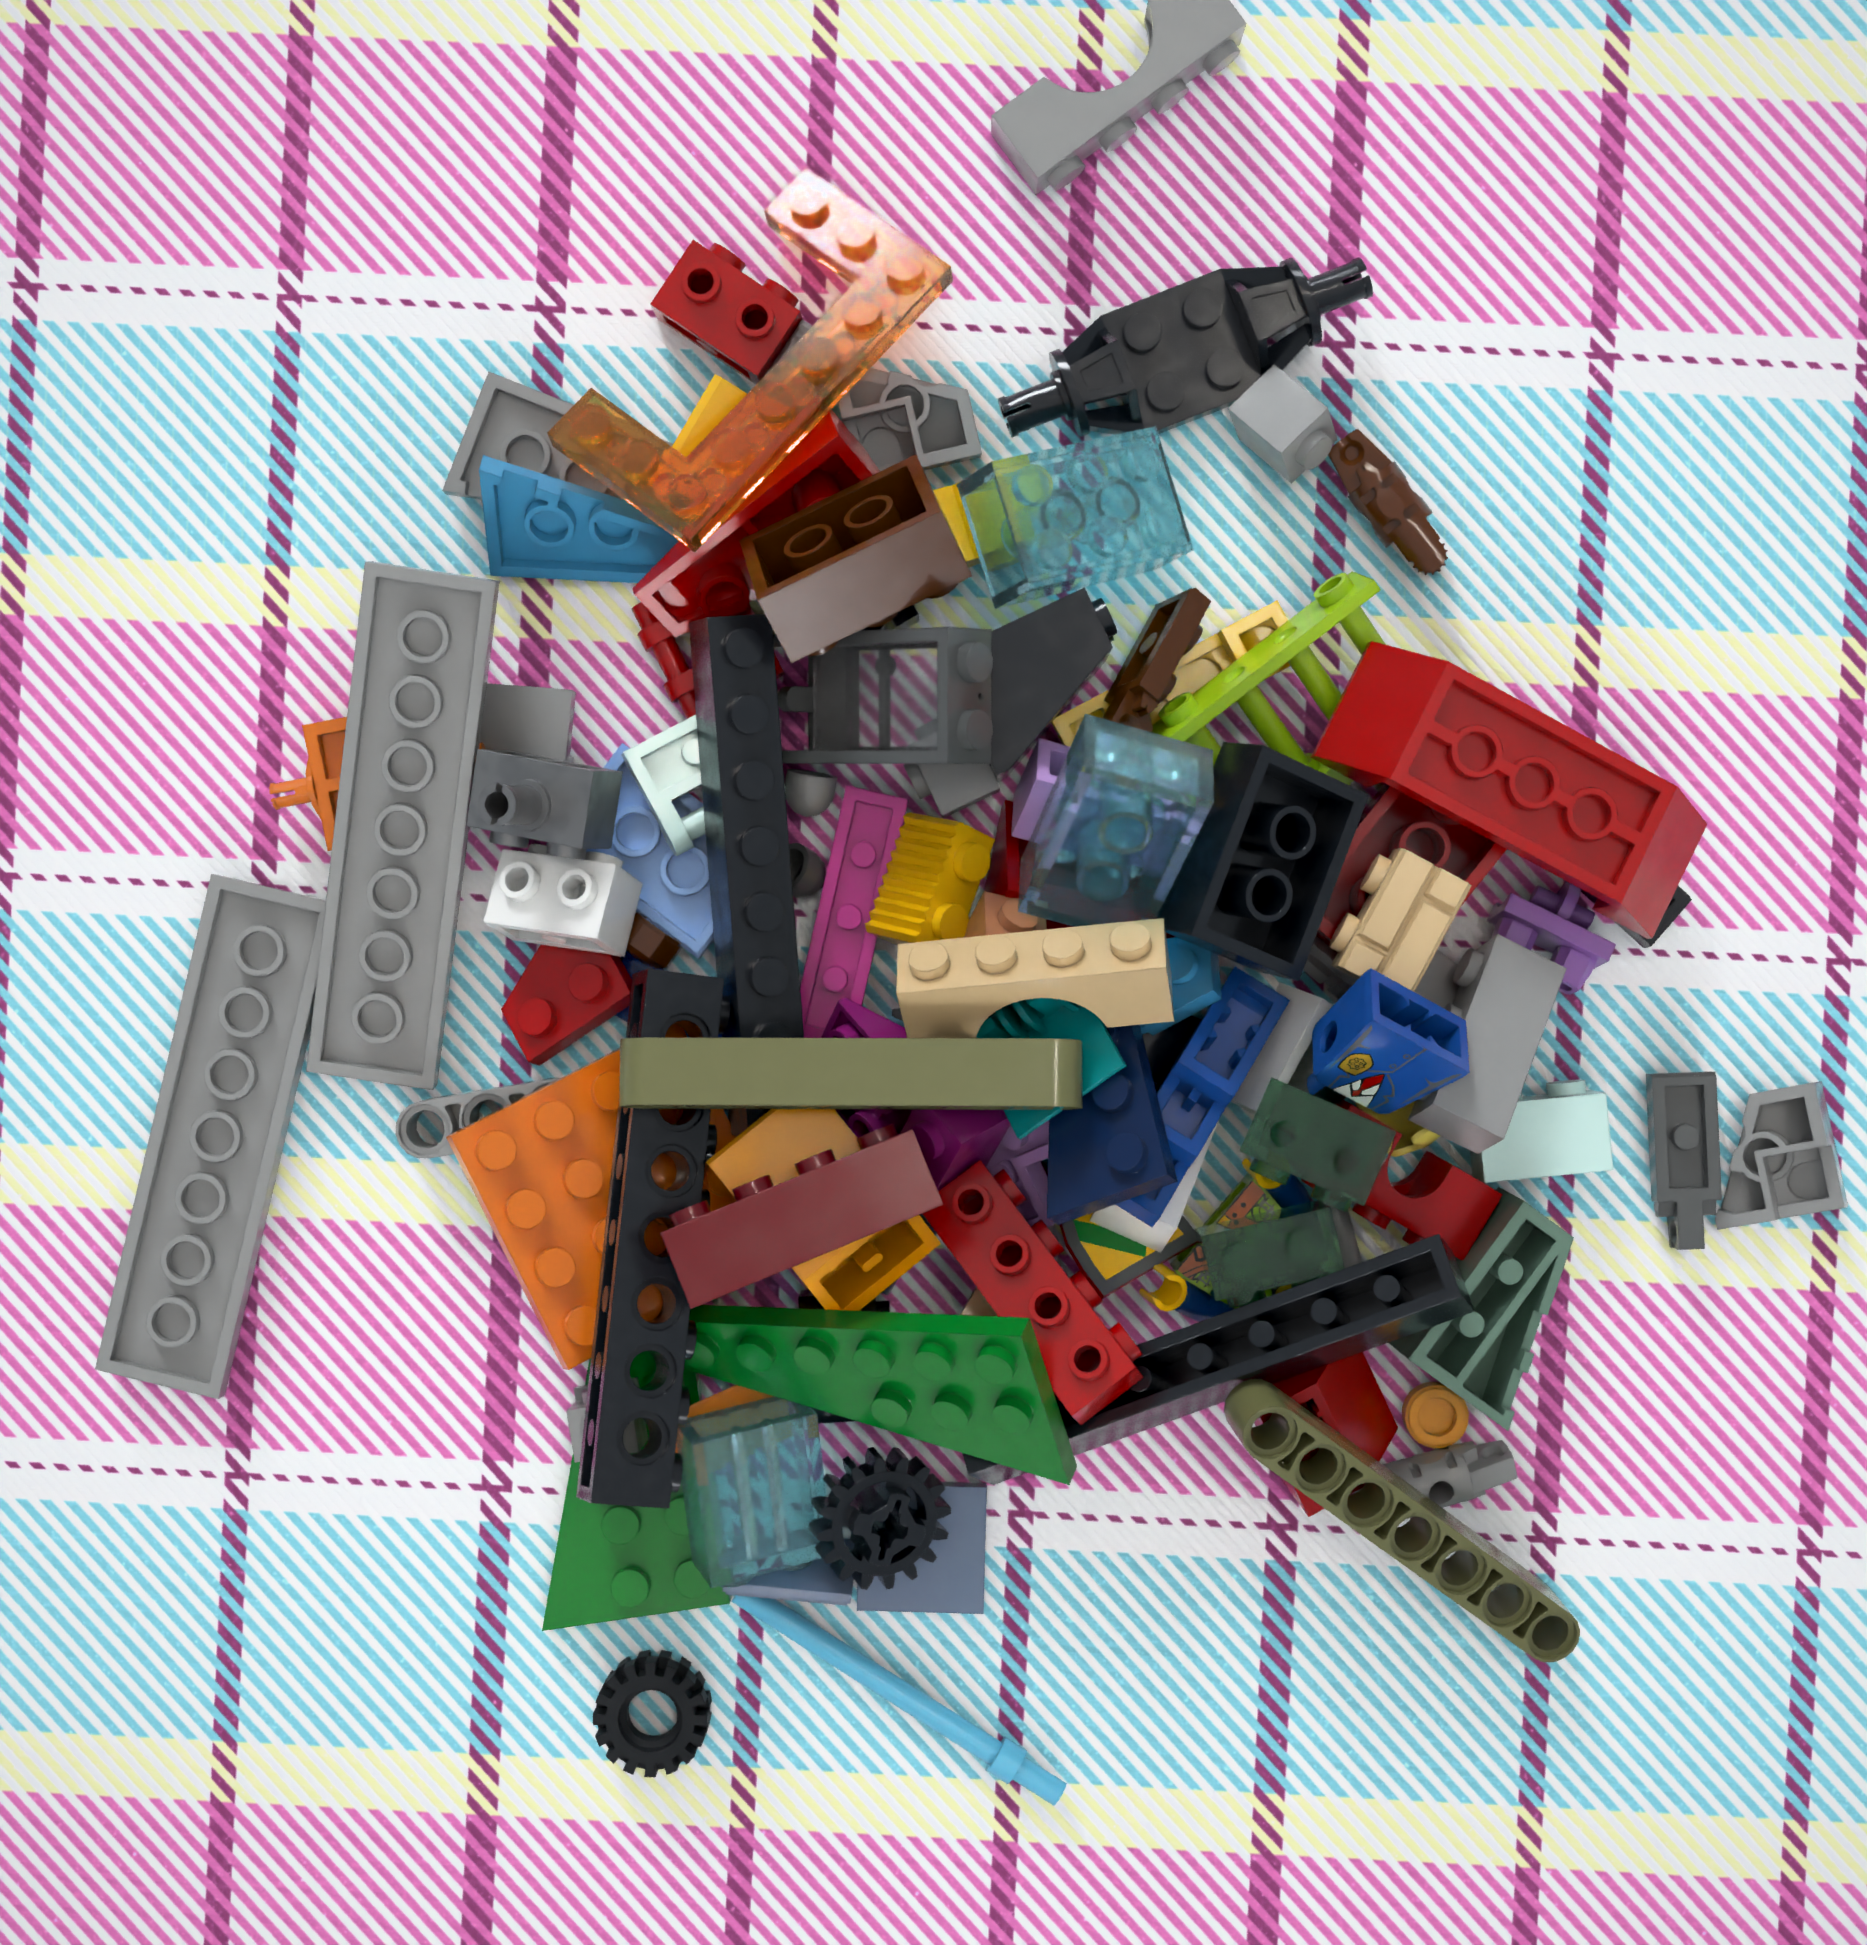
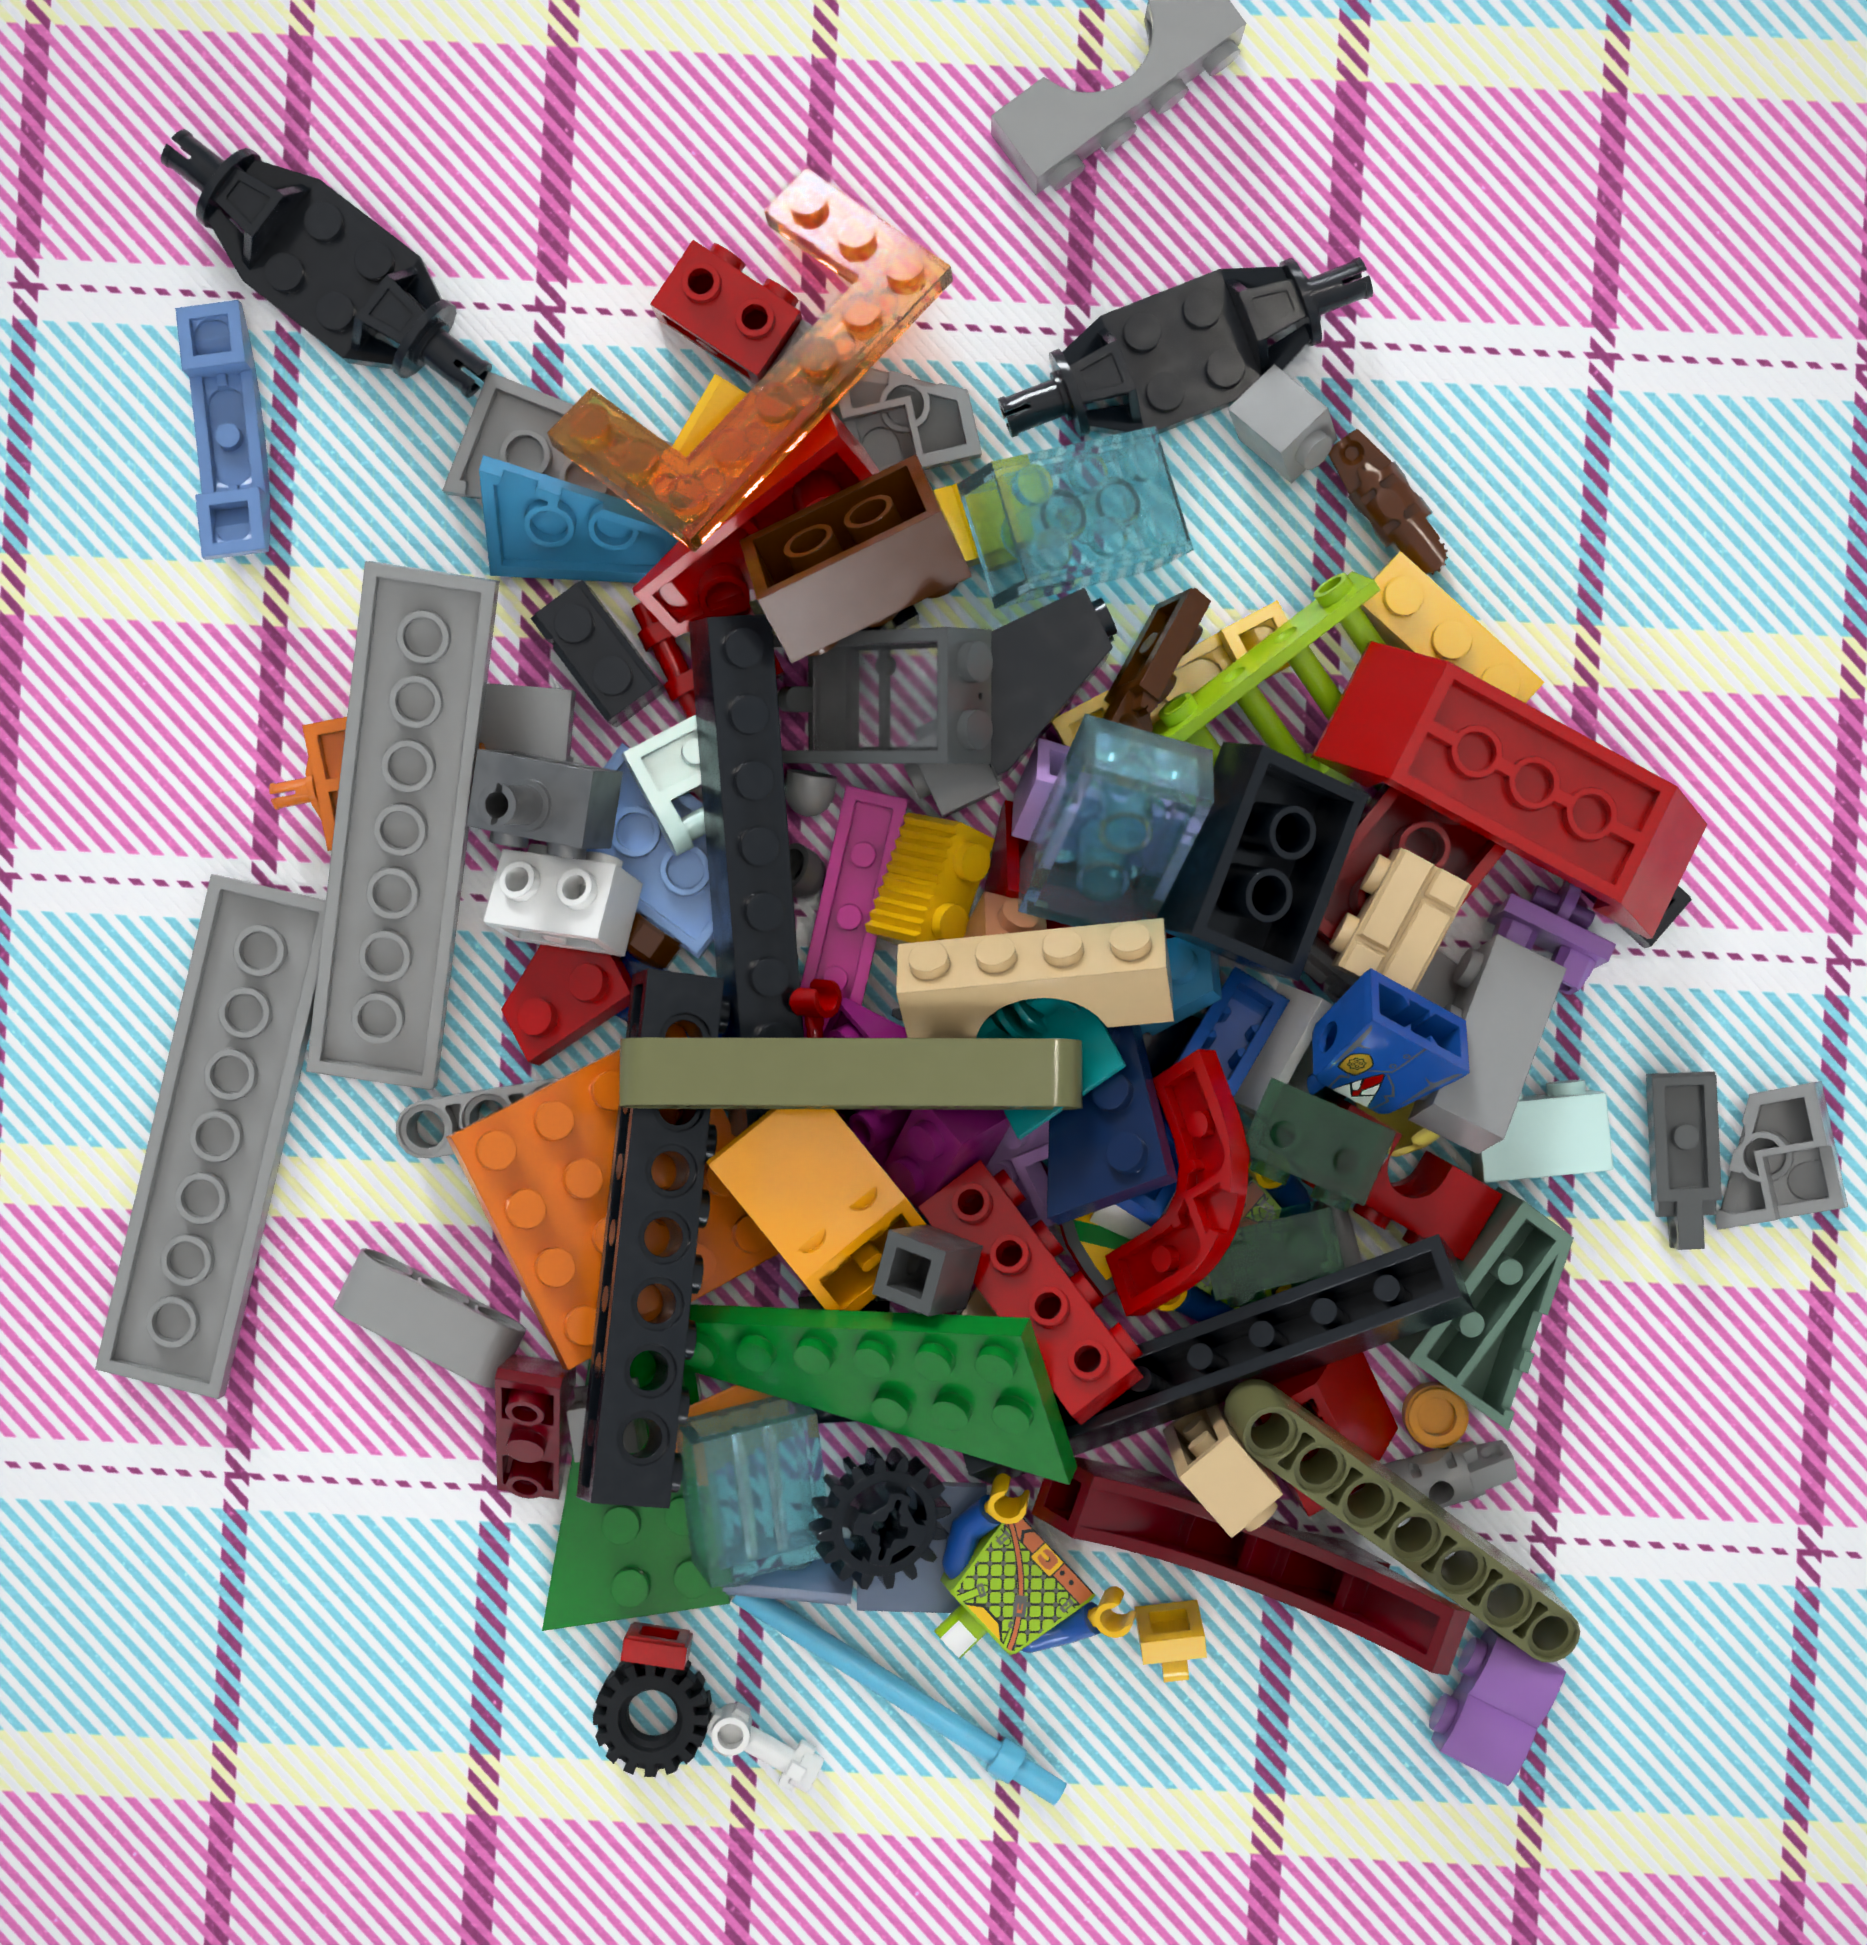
dark red brick [660,1124,943,1309] -> none
none -> black plate [161,129,492,398]
none -> medium blue slope [175,300,270,560]
none -> light grey beam [333,1248,526,1389]
none -> dark red slope [495,1354,576,1500]
none -> black brick [530,580,665,727]
none -> red tile [620,1622,693,1670]
none -> white bar [707,1702,824,1793]
none -> red hand [789,979,842,1038]
none -> dark grey brick [872,1224,983,1316]
none -> torso [934,1473,1137,1659]
none -> dark red arch [1031,1456,1471,1675]
none -> red plate [1105,1049,1250,1316]
none -> yellow tile [1135,1599,1207,1683]
none -> tan brick [1163,1403,1283,1538]
none -> yellow arch [1361,551,1545,703]
none -> medium lavender brick [1429,1626,1566,1786]

